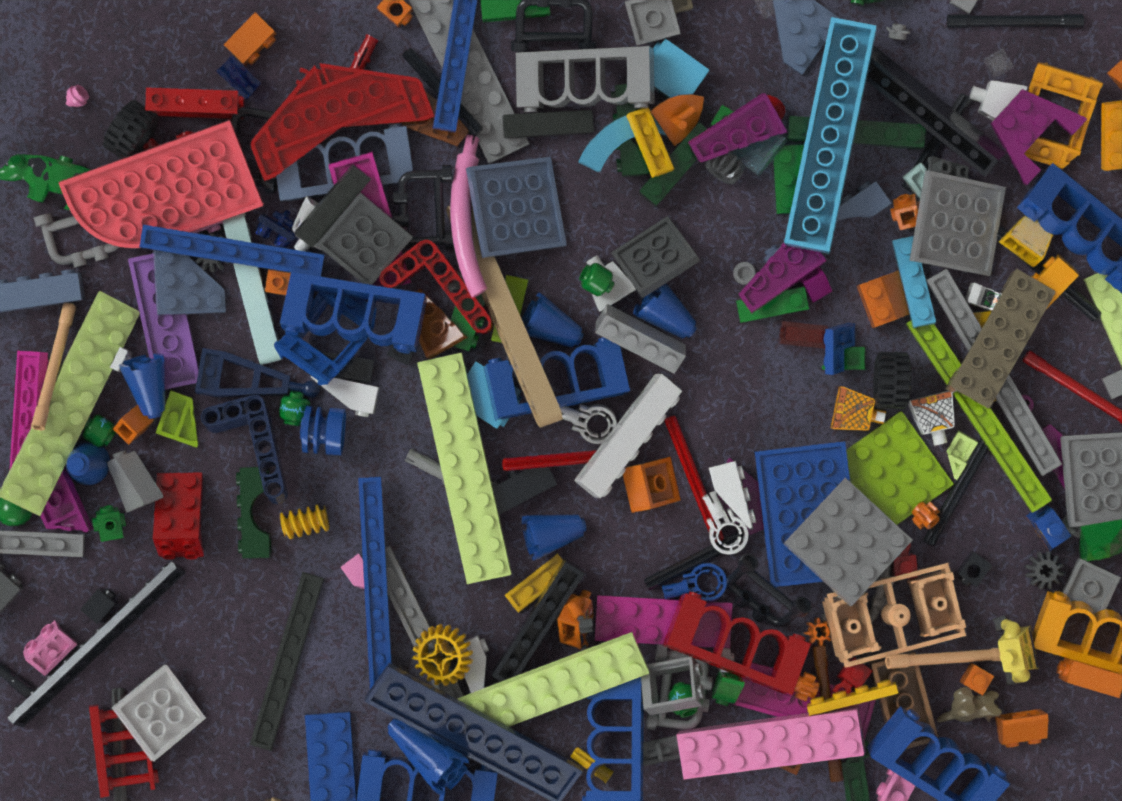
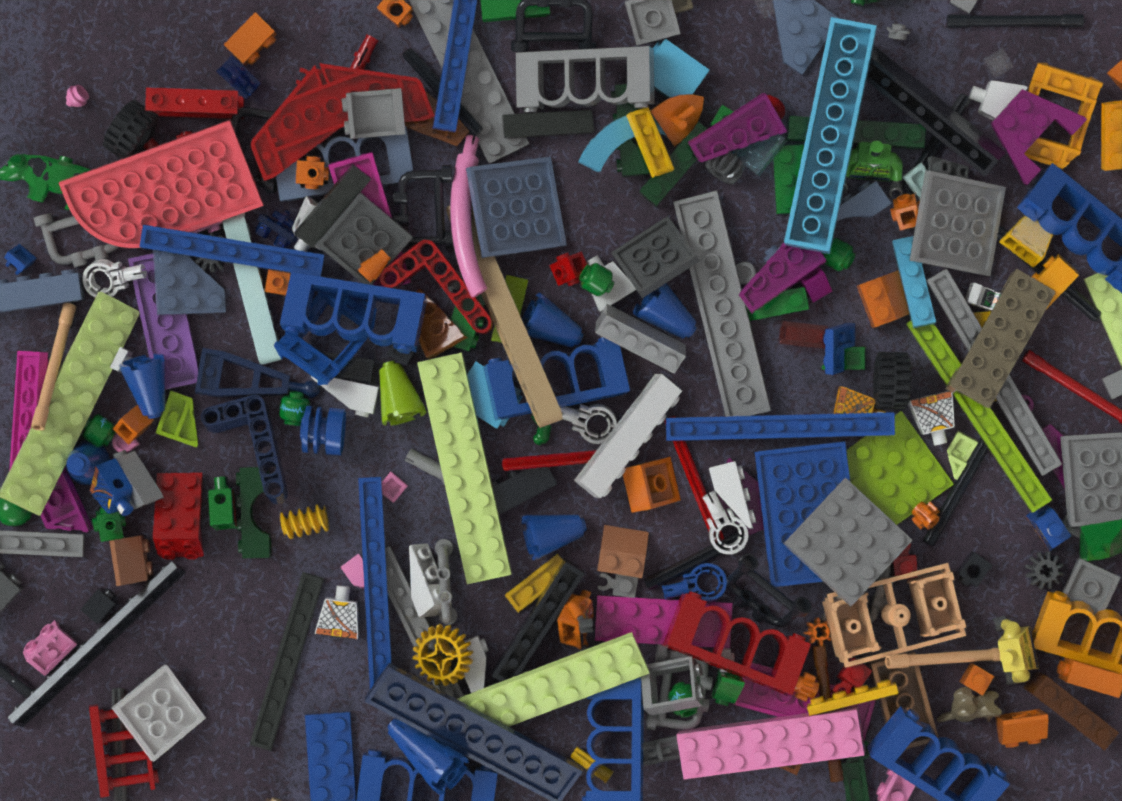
none -> blue tile [4,244,37,275]
none -> white pin [82,259,147,298]
none -> blue torso [90,458,134,516]
none -> nougat slope [110,535,153,586]
none -> bright pink tile [112,433,140,453]
none -> green torso [208,477,238,530]
none -> orange brick [296,156,329,189]
none -> torso [315,585,360,639]
none -> light grey panel [342,88,406,139]
none -> orange cone [358,249,391,283]
none -> lime cone [379,361,427,426]
none -> bright pink tile [382,472,408,503]
none -> white slope [409,544,451,618]
none -> light grey bar [435,539,457,625]
none -> green arm [531,416,551,445]
none -> red brick [549,251,587,287]
none -> nougat slope [597,525,649,578]
none -> light grey plate [598,573,638,598]
none -> blue plate [666,412,895,441]
none -> light grey plate [673,191,771,417]
none -> green head [821,238,856,271]
none -> bright green torso [843,141,903,197]
none -> reddish brown arch [1023,671,1119,751]

